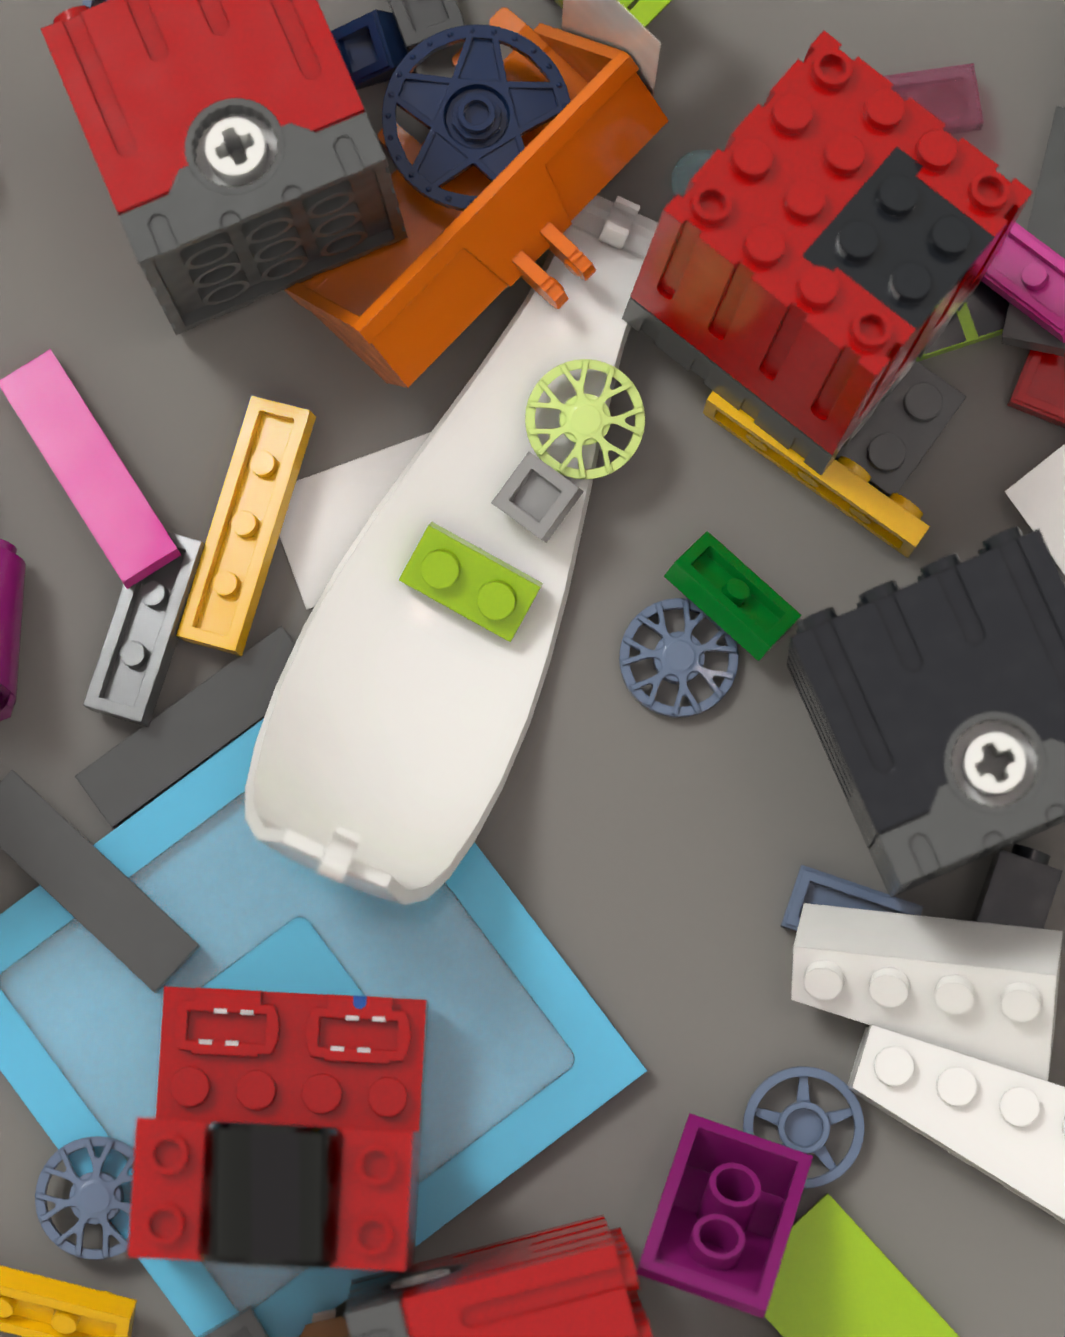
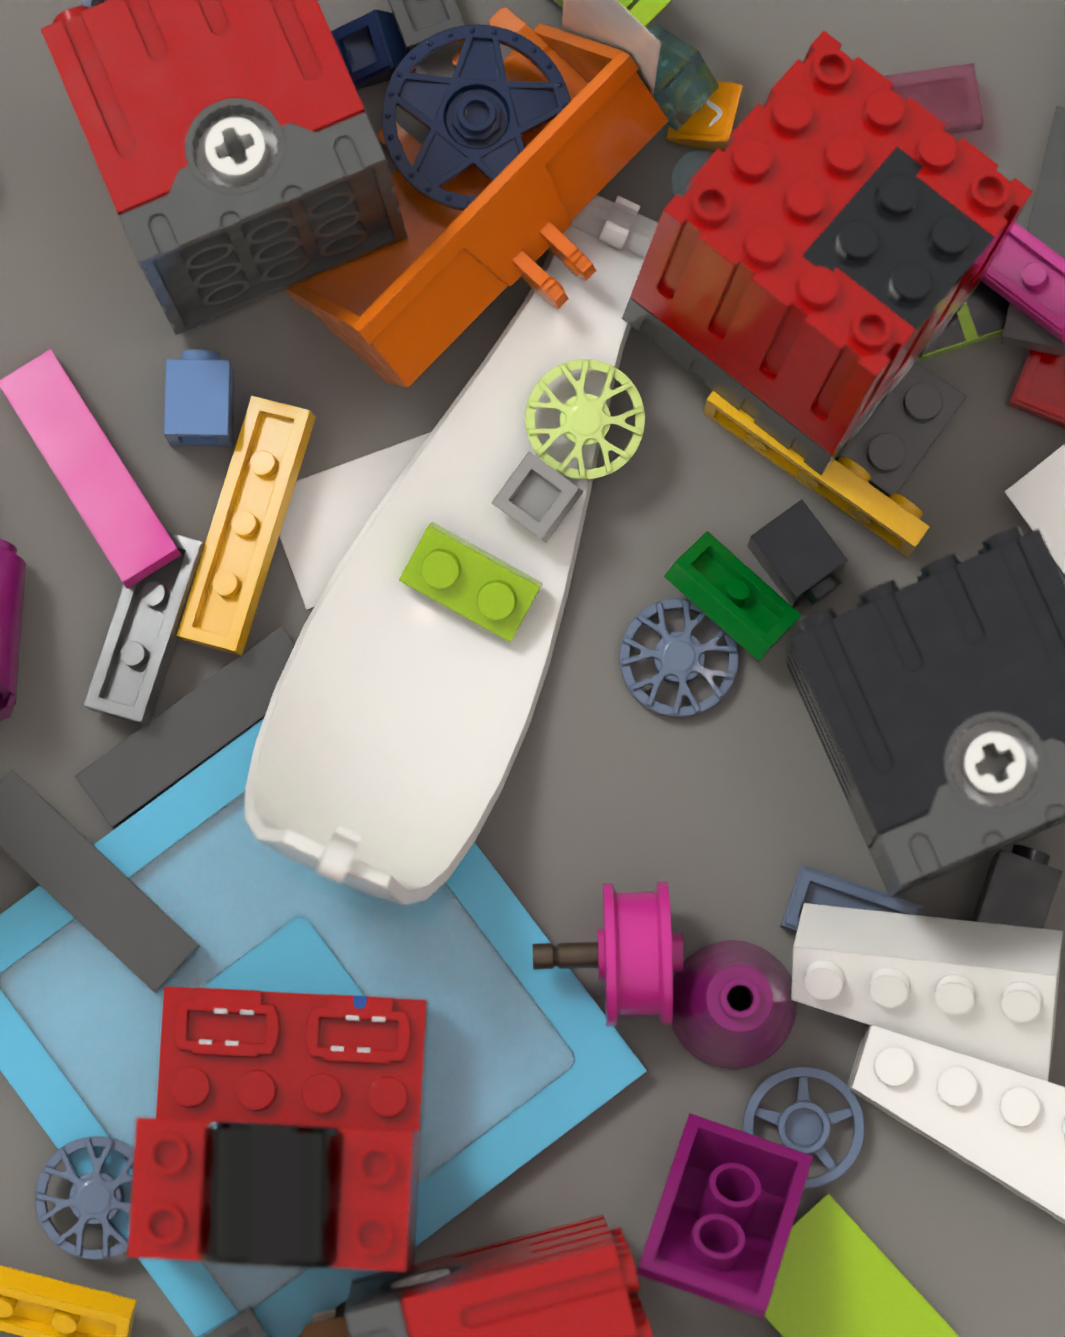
none -> medium blue brick [164,349,235,447]
none -> dark pink wheel [533,881,684,1026]
none -> clear light blue brick [646,21,719,131]
none -> light orange slope [666,79,743,152]
none -> magenta cone [672,940,797,1069]
none -> black brick [747,499,848,607]

